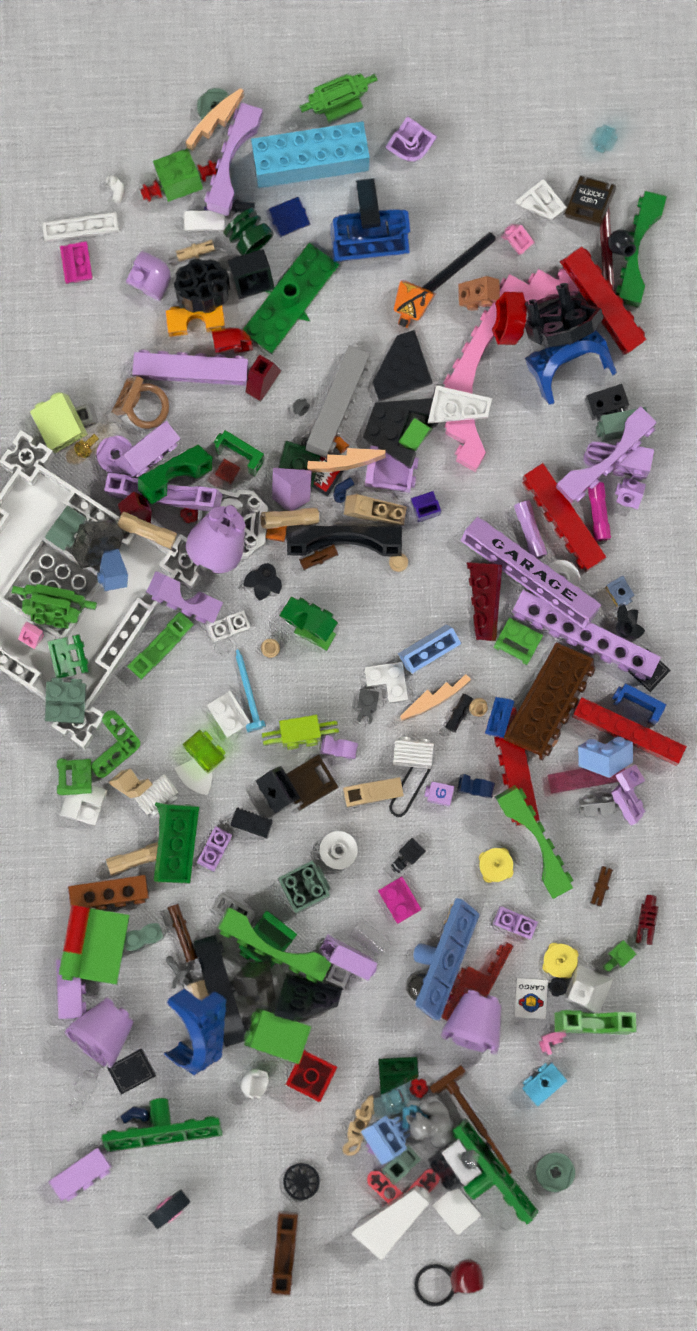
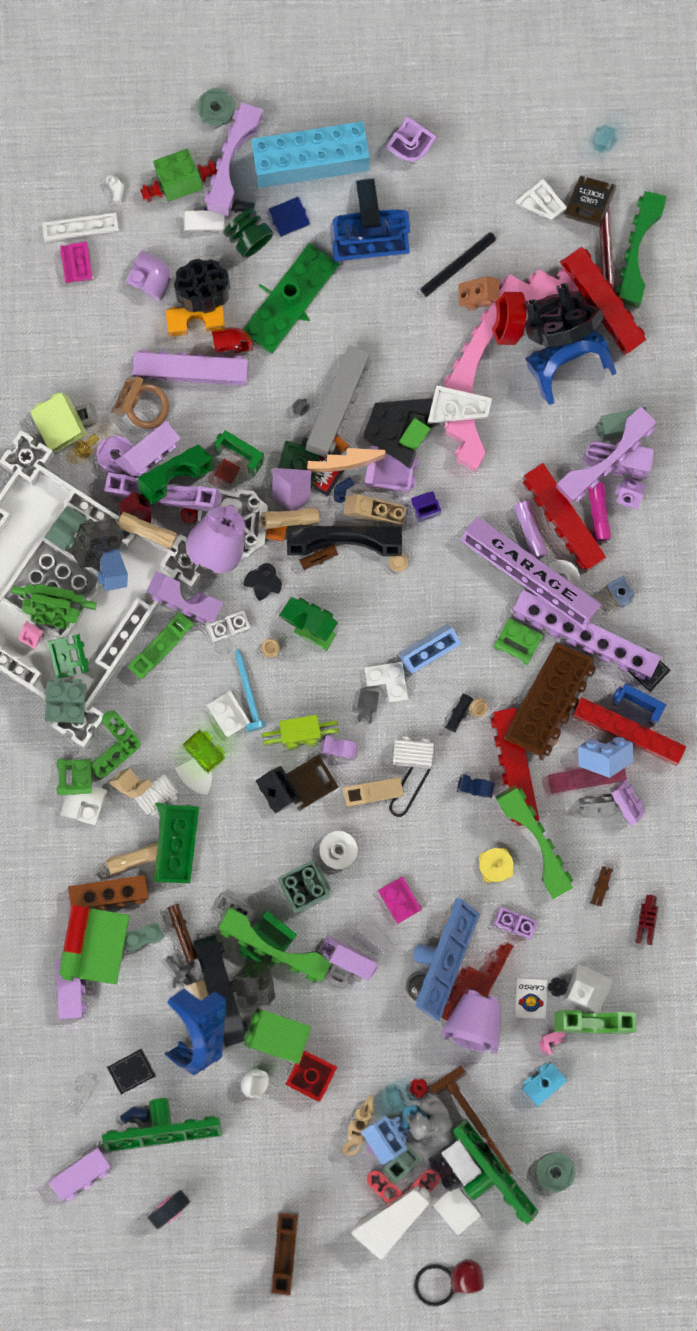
lavender cone [65,998,134,1068] -> none
tan pin [176,240,215,262] -> none
light nougat slope [186,88,244,151] -> none
lavender slope [197,826,232,872] -> none
black brick [227,249,275,300] -> none
black brick [230,807,273,839] -> none
dark red slope [245,354,282,402] -> none
black plate [274,973,342,1021] -> none
black wheel [283,1163,320,1200] -> none
bright green piece [299,73,378,123] -> none
black plate [373,330,433,401] -> none
dark green wing [378,1057,419,1095] -> none
black plate [391,838,426,873] -> none
orange torso [394,280,436,328] -> none
light nougat slope [400,674,471,721] -> none
lavender brick [424,782,454,807] -> none
clear plate [458,1149,480,1170] -> none
dark red wing [467,562,502,641] -> none
blue plate [485,697,515,738] -> none
bright pink bracket [502,224,534,255] -> none
light yellow piece [542,943,578,979] -> none
black brick [585,384,630,421] -> none
bright green brick [603,940,637,972] -> none
black piece [608,229,636,257] -> none
black plate [616,604,645,639] -> none
lavender plate [616,765,645,792] -> none

